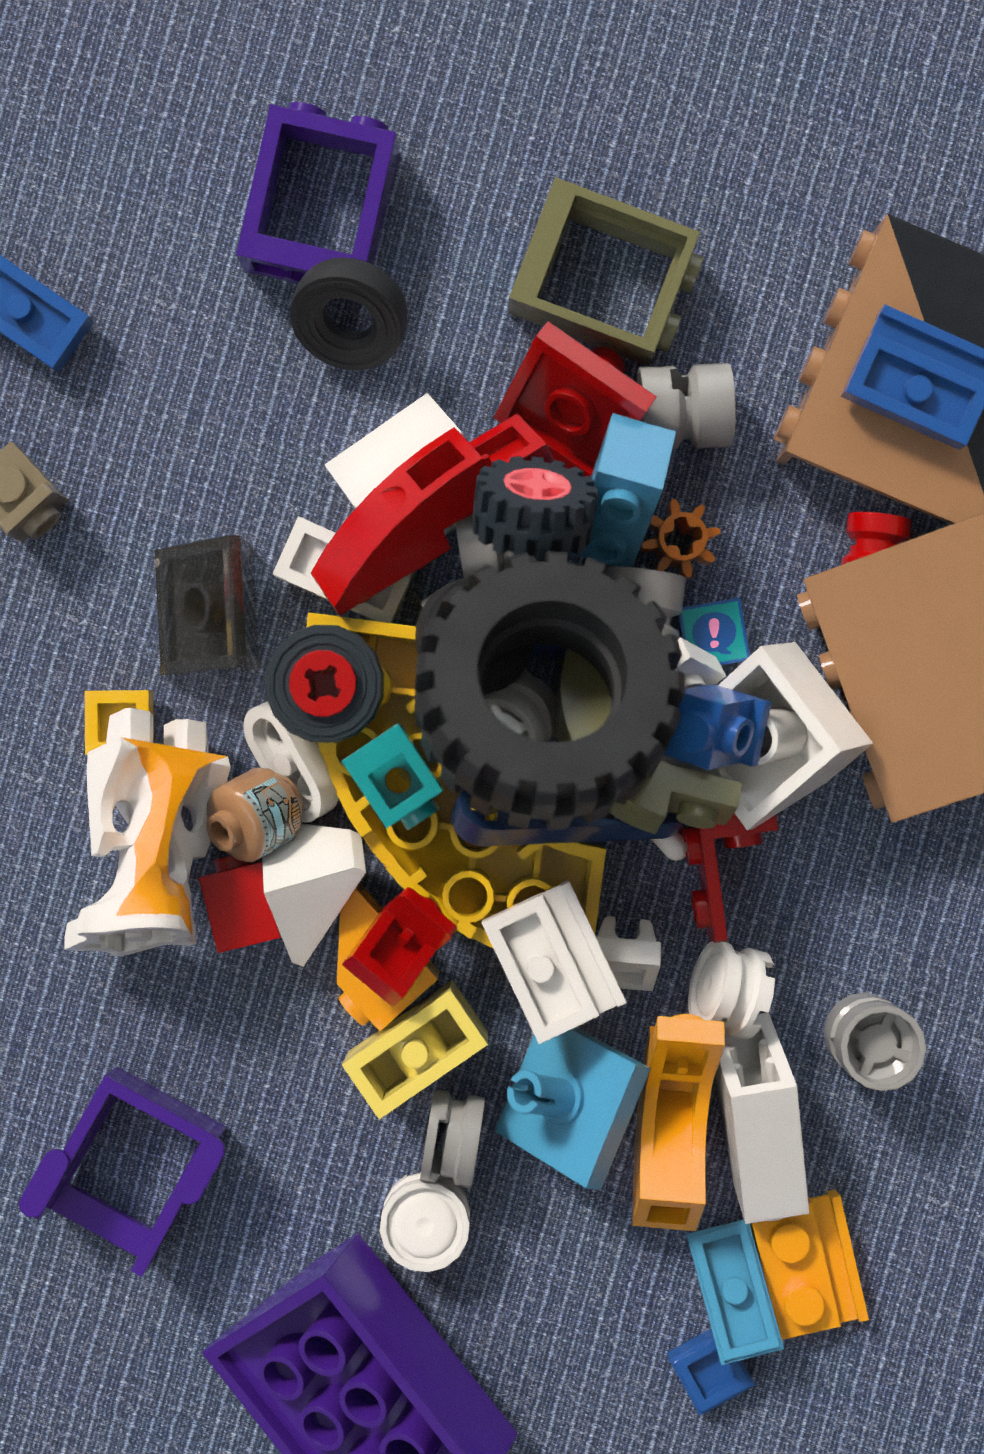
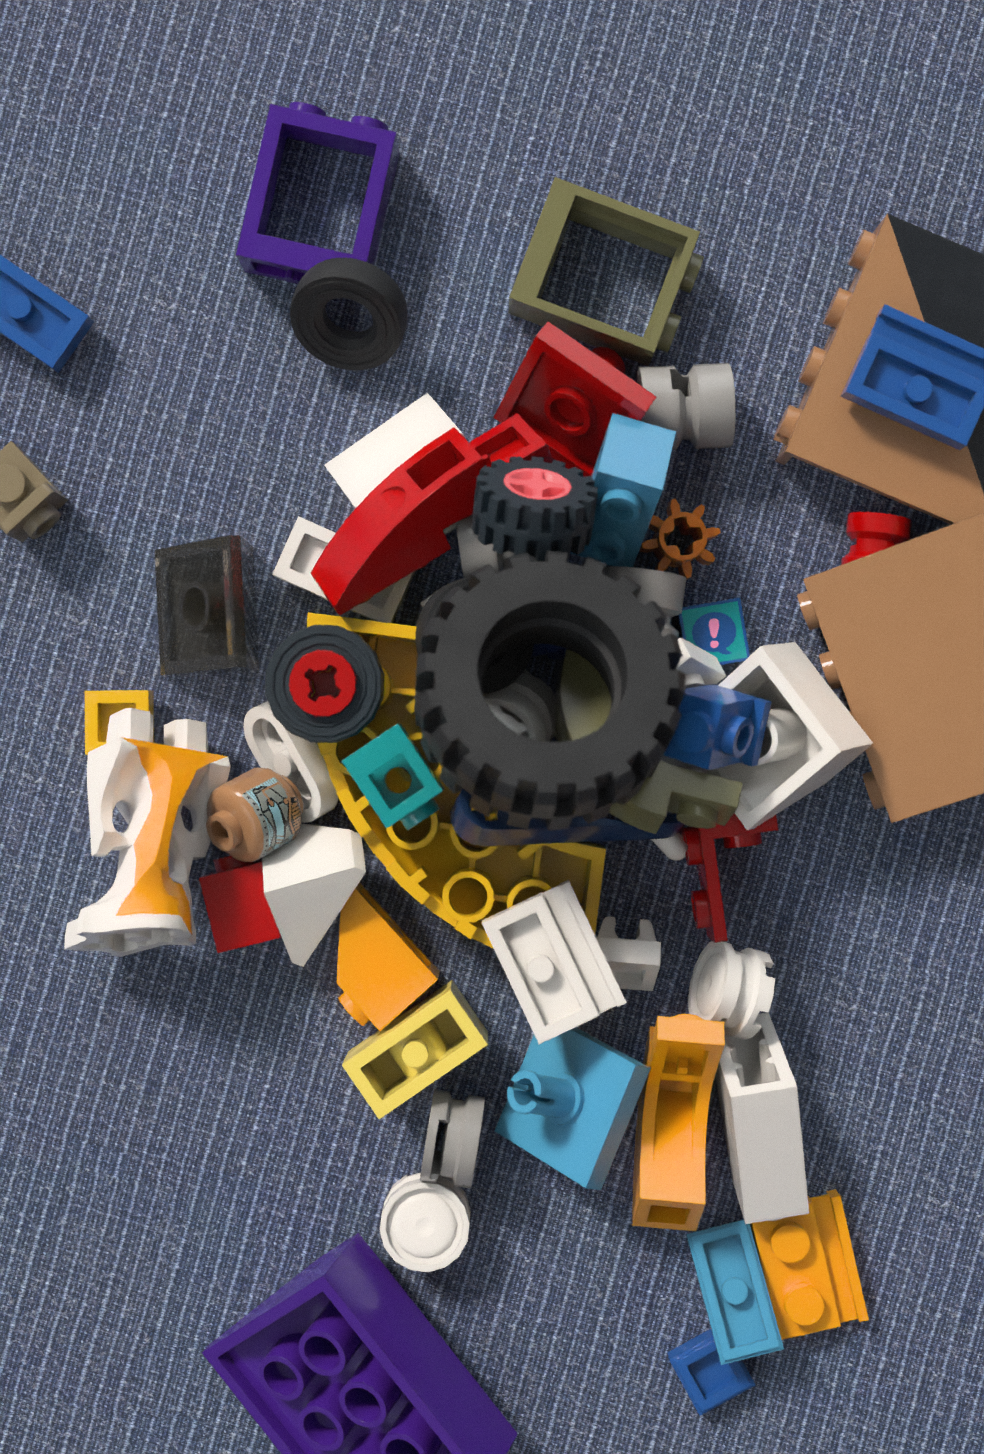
dark purple piece [19,1067,226,1277] -> none
red bracket [341,887,457,1007] -> none
light grey wheel [823,992,926,1091] -> none

